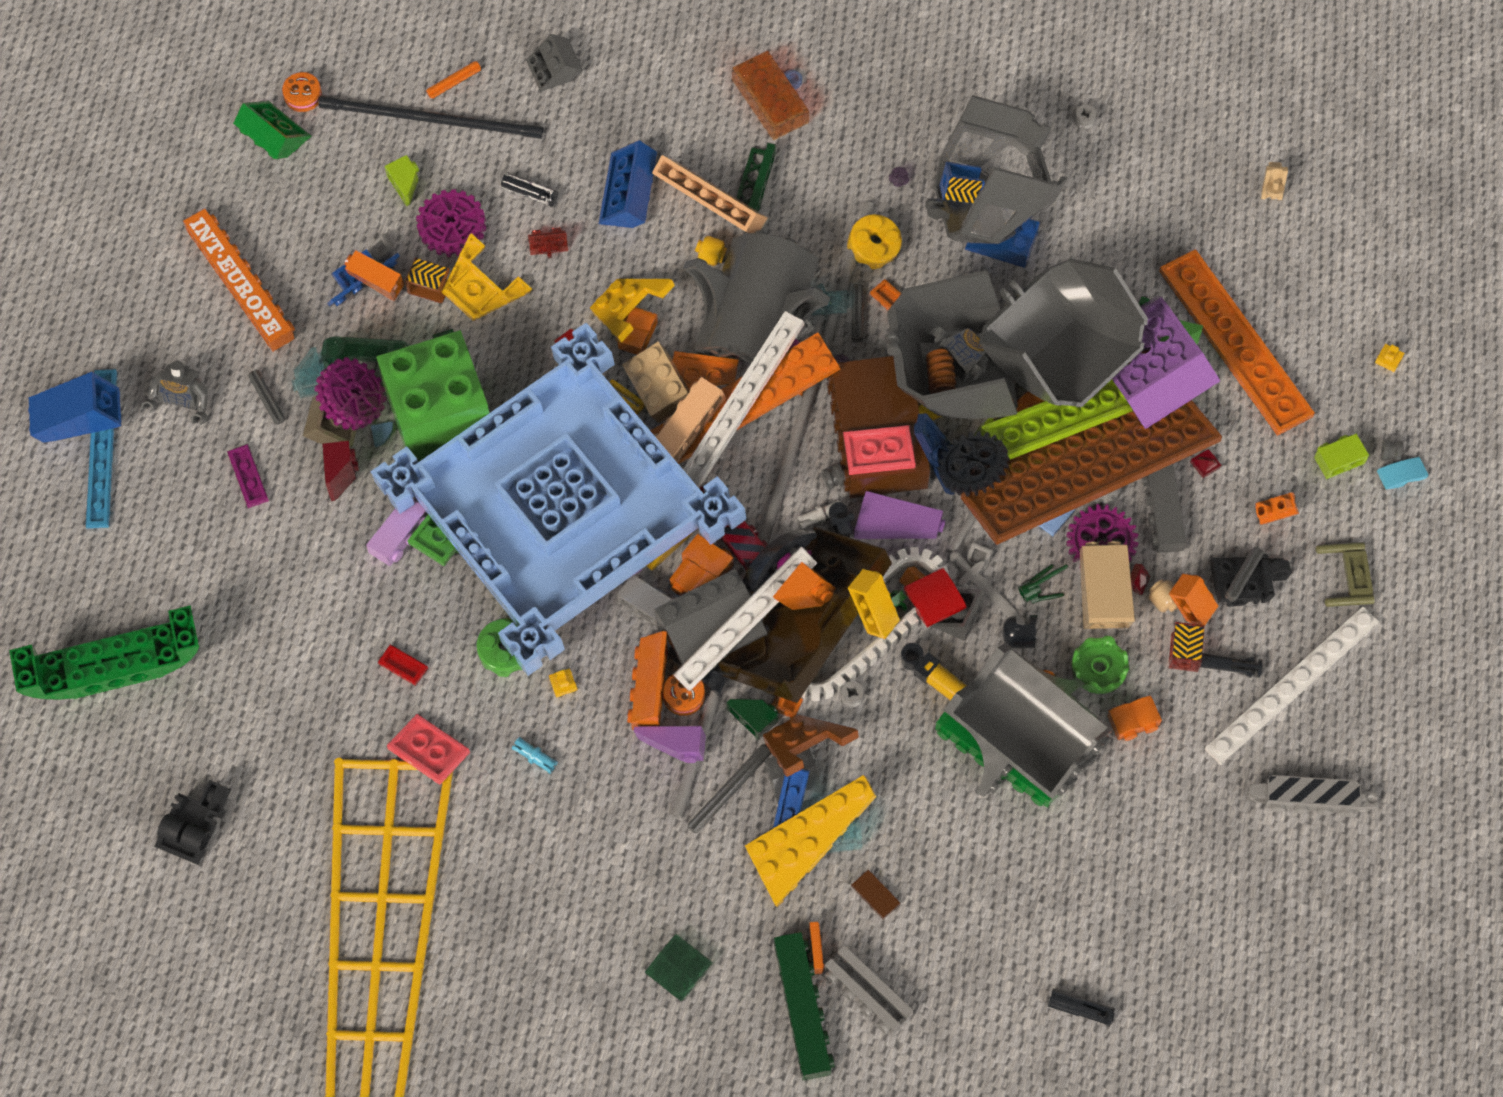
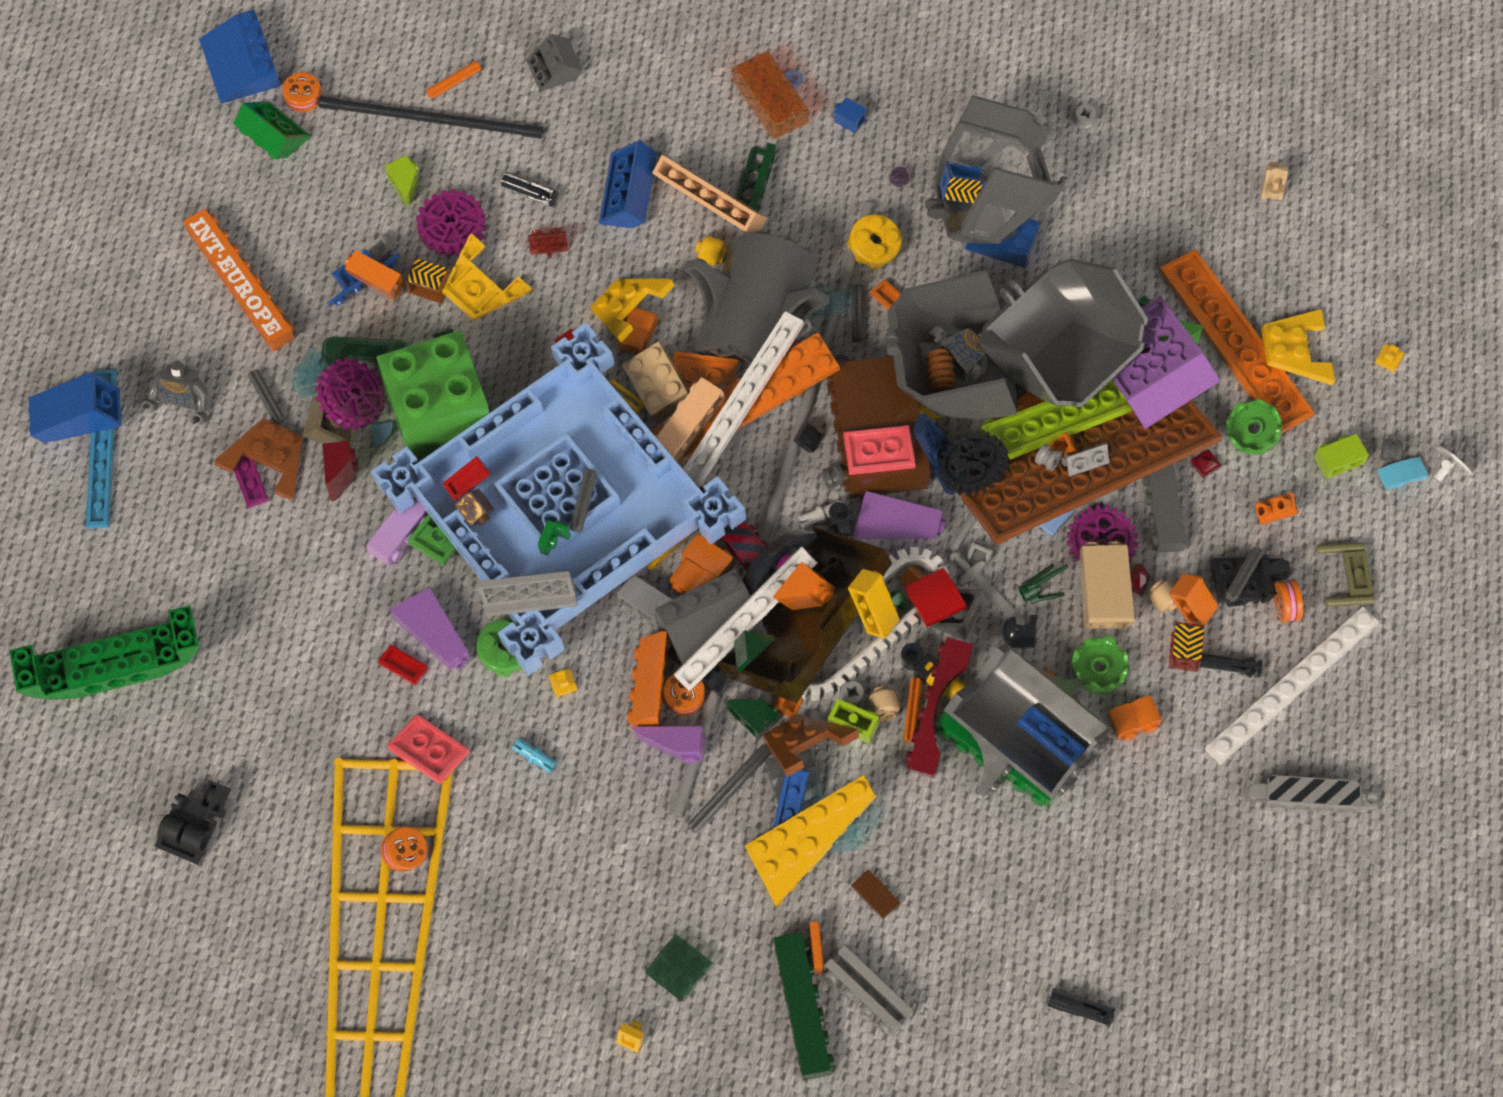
none -> blue slope [199,9,280,104]
none -> dark orange wing [214,418,303,500]
none -> orange head [381,826,428,872]
none -> medium lavender slope [390,587,470,670]
none -> red tile [442,456,491,502]
none -> reddish brown brick [454,489,495,526]
none -> light grey fence [477,571,577,617]
none -> green bracket [537,520,571,556]
none -> dark grey axle [570,469,597,532]
none -> yellow tile [616,1020,644,1053]
none -> dark green slope [734,630,776,672]
none -> black plate [793,422,823,453]
none -> lime brick [828,698,880,744]
none -> blue brick [833,97,867,133]
none -> tan head [868,686,900,722]
none -> orange axle [903,678,923,743]
none -> dark red arch [904,637,974,778]
none -> blue tile [1017,705,1086,767]
none -> light grey wheel [1035,444,1062,471]
none -> orange slope [1049,432,1079,459]
none -> light grey hinge [1061,443,1109,477]
none -> bright green plate [1226,399,1283,455]
none -> yellow wing [1261,309,1335,386]
none -> orange head [1274,579,1303,623]
none -> white shield [1433,445,1472,482]

